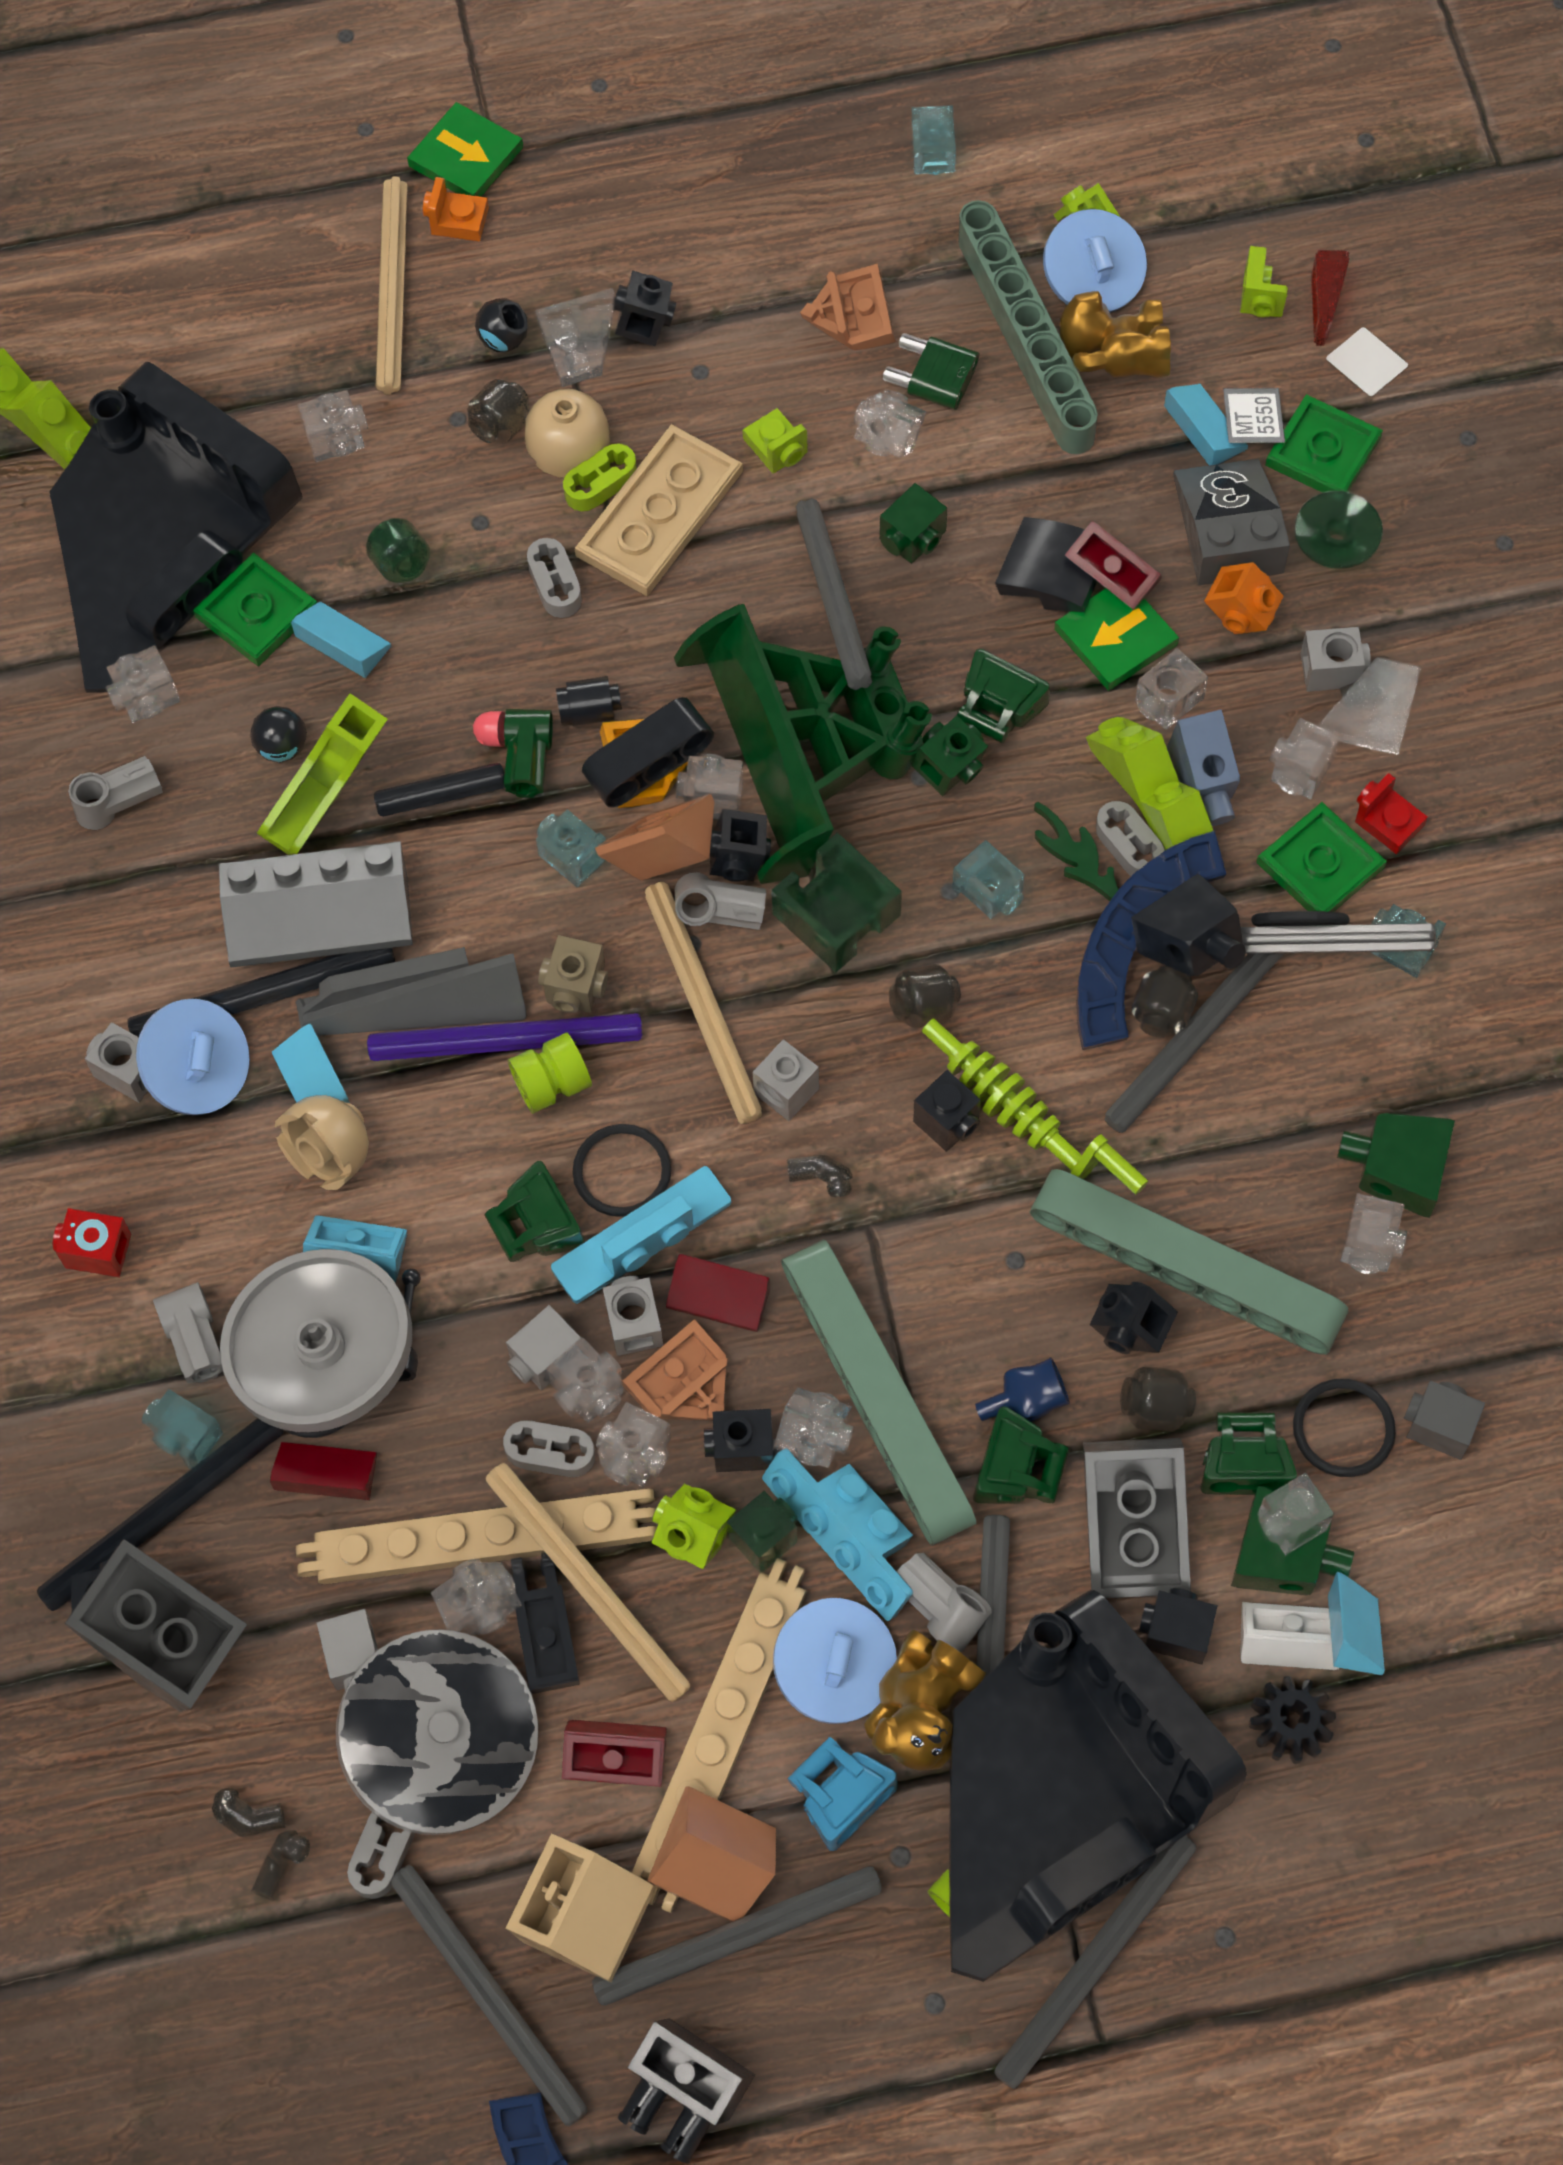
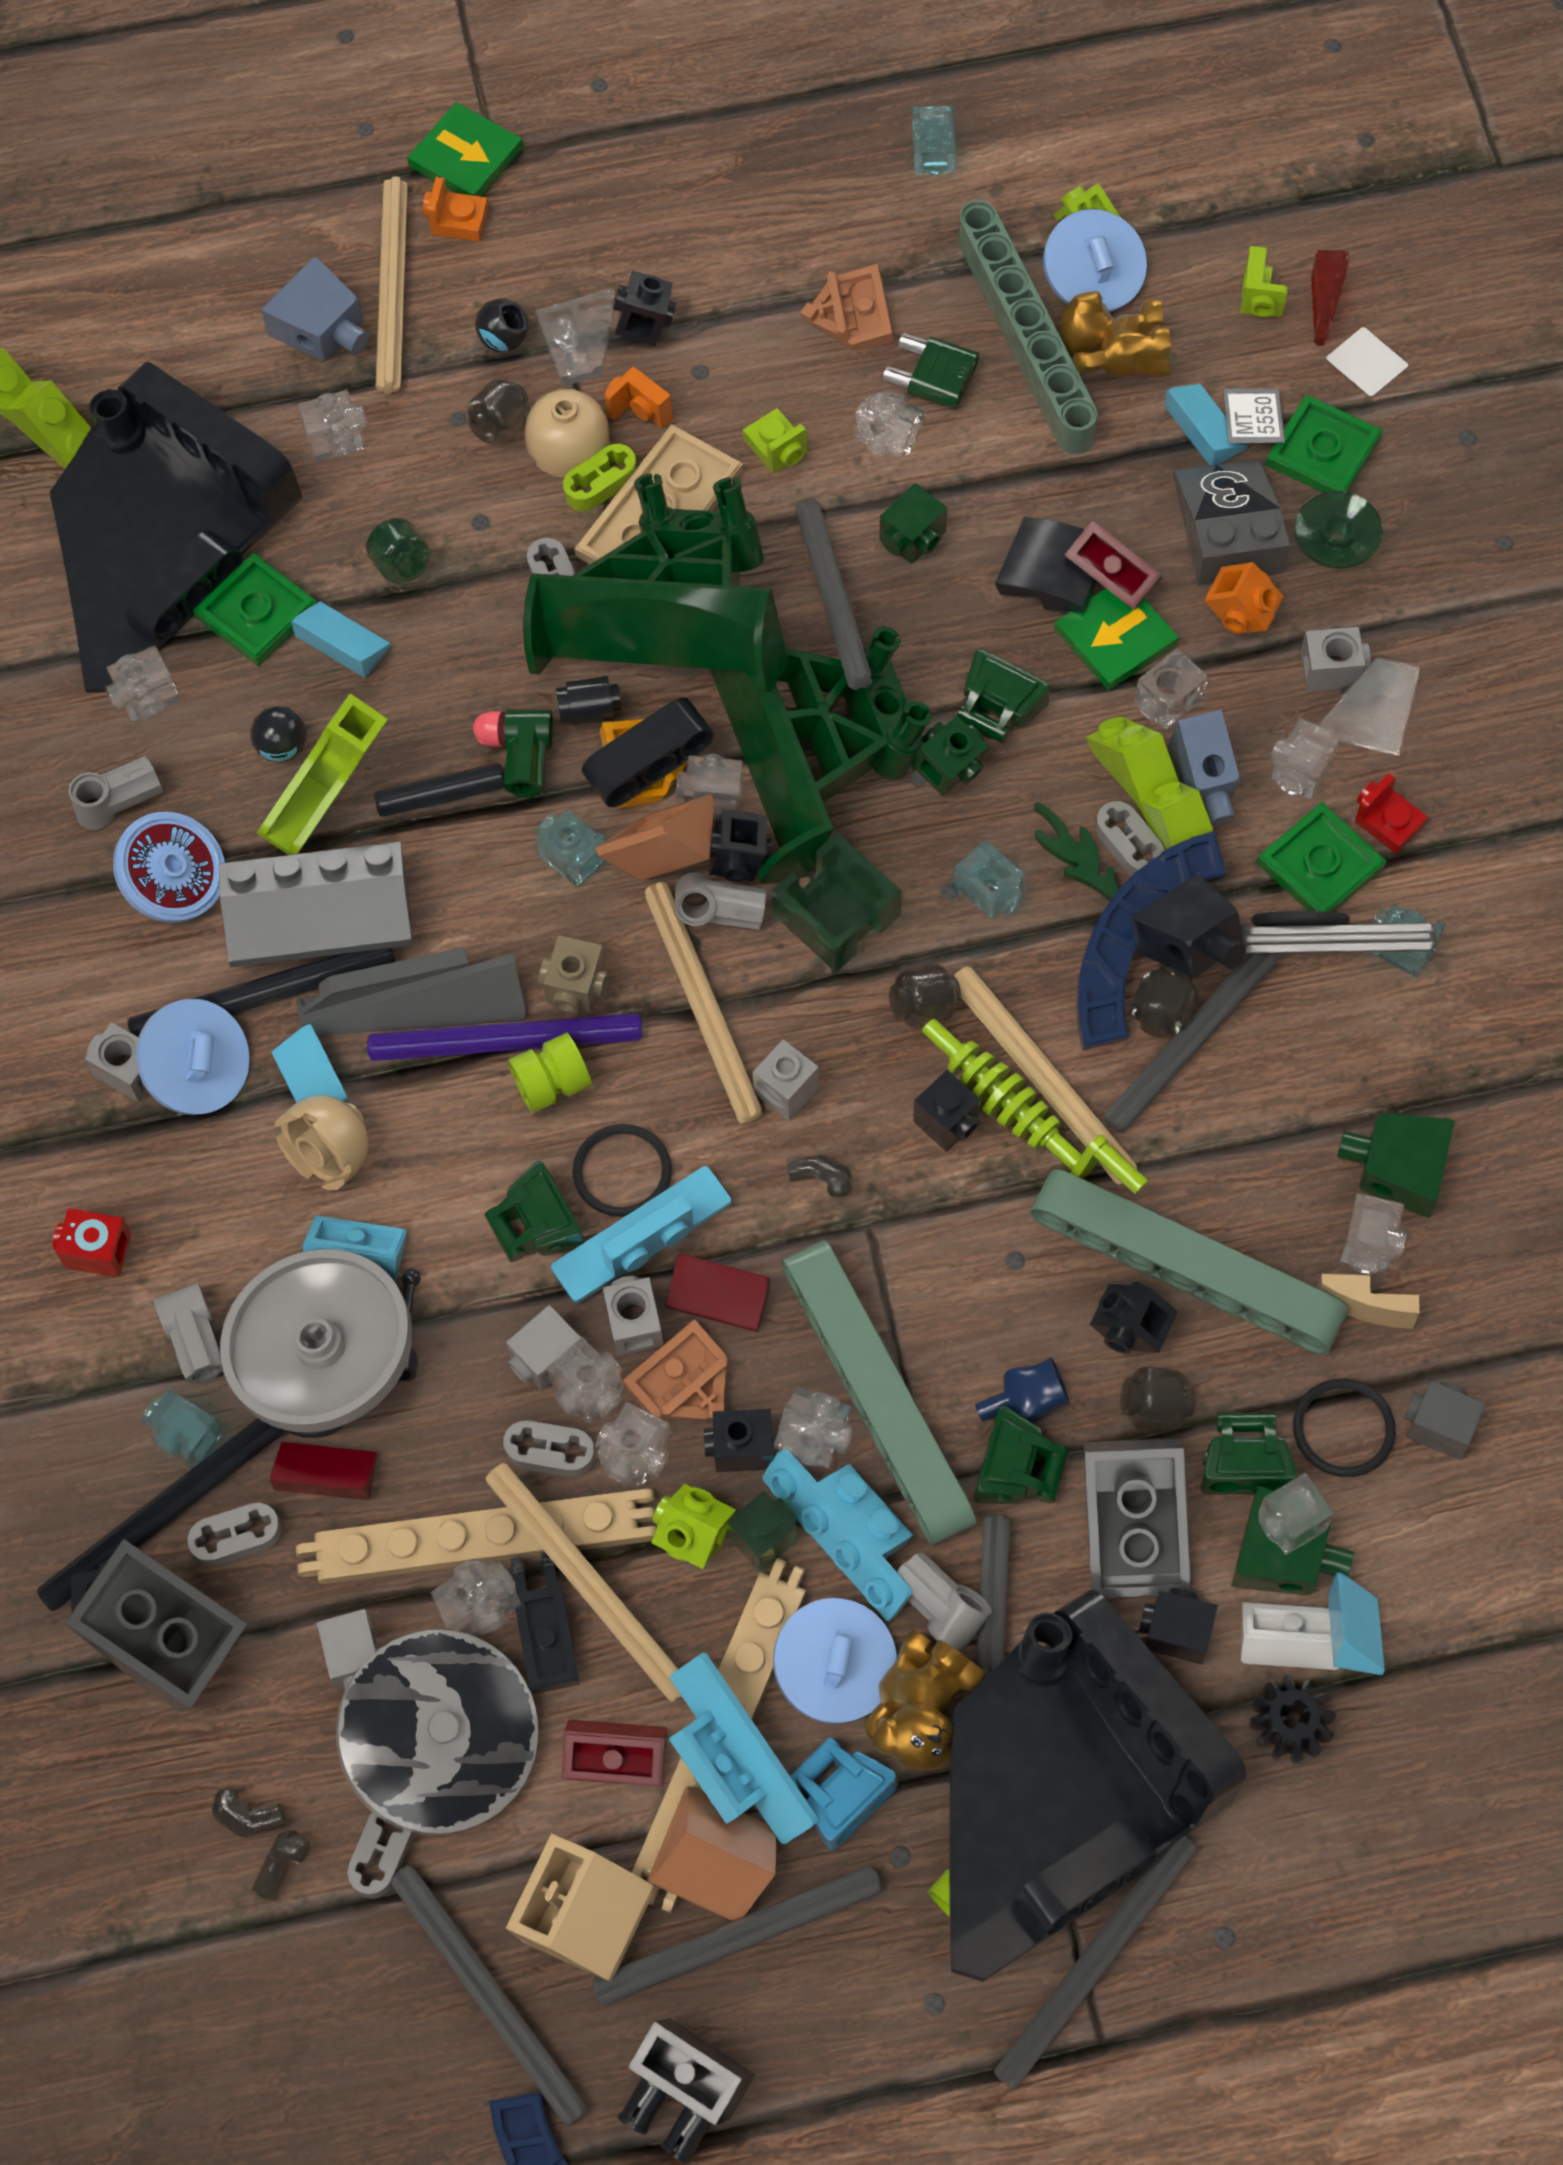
none -> light blue shield [113,812,225,923]
none -> light grey beam [187,1503,282,1567]
none -> sand blue torso [261,257,369,360]
none -> dark green piece [523,473,789,692]
none -> orange bracket [604,366,673,429]
none -> medium azure bracket [669,1652,818,1844]
none -> tan axle [951,966,1137,1185]
none -> tan slope [1317,1274,1420,1329]

